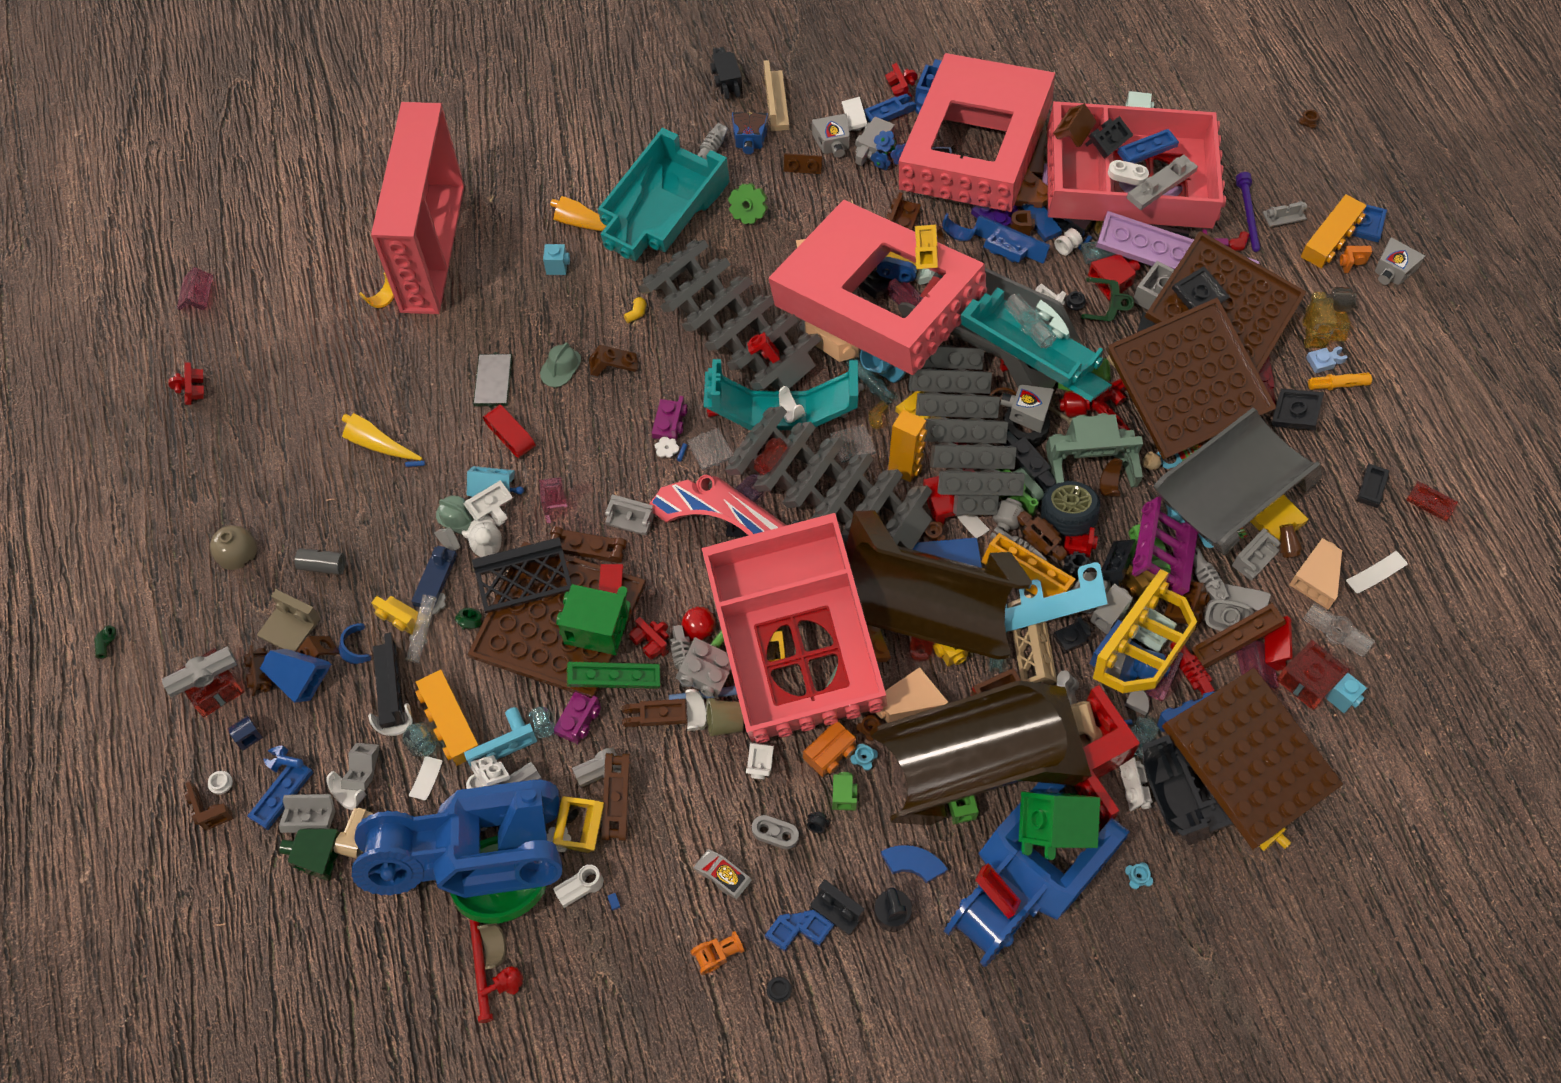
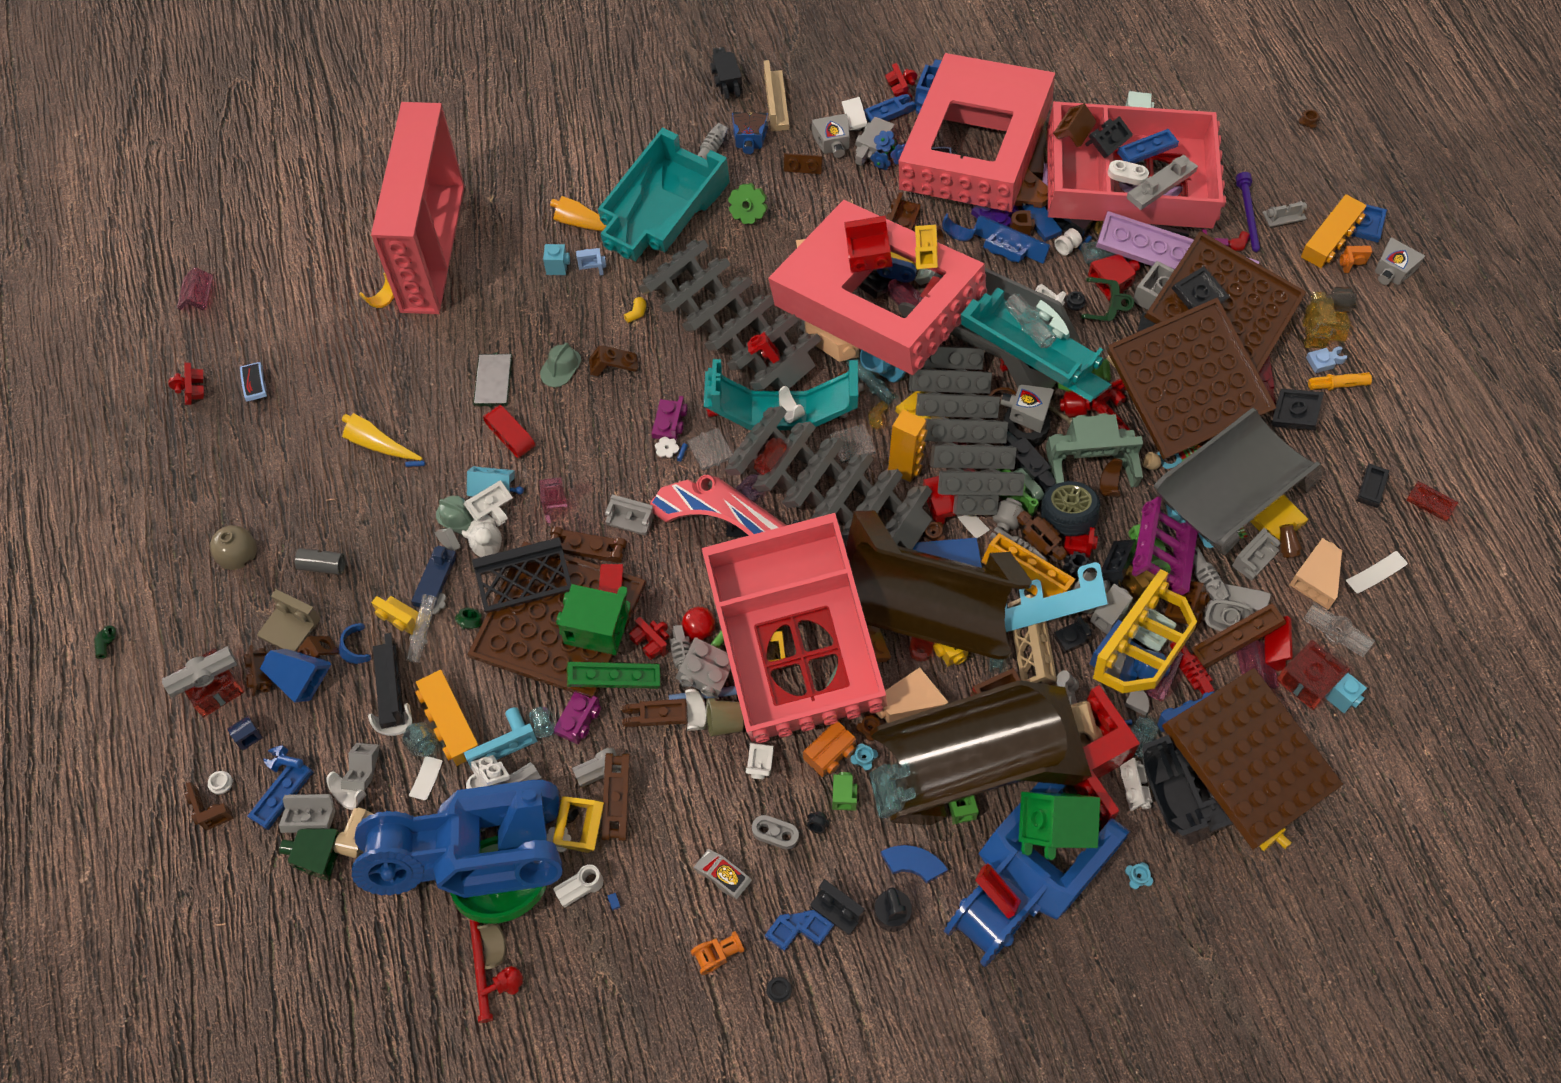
none -> slope [240,362,267,402]
none -> light blue bracket [576,248,606,276]
none -> red panel [844,216,893,273]
none -> clear light blue plate [869,764,916,818]

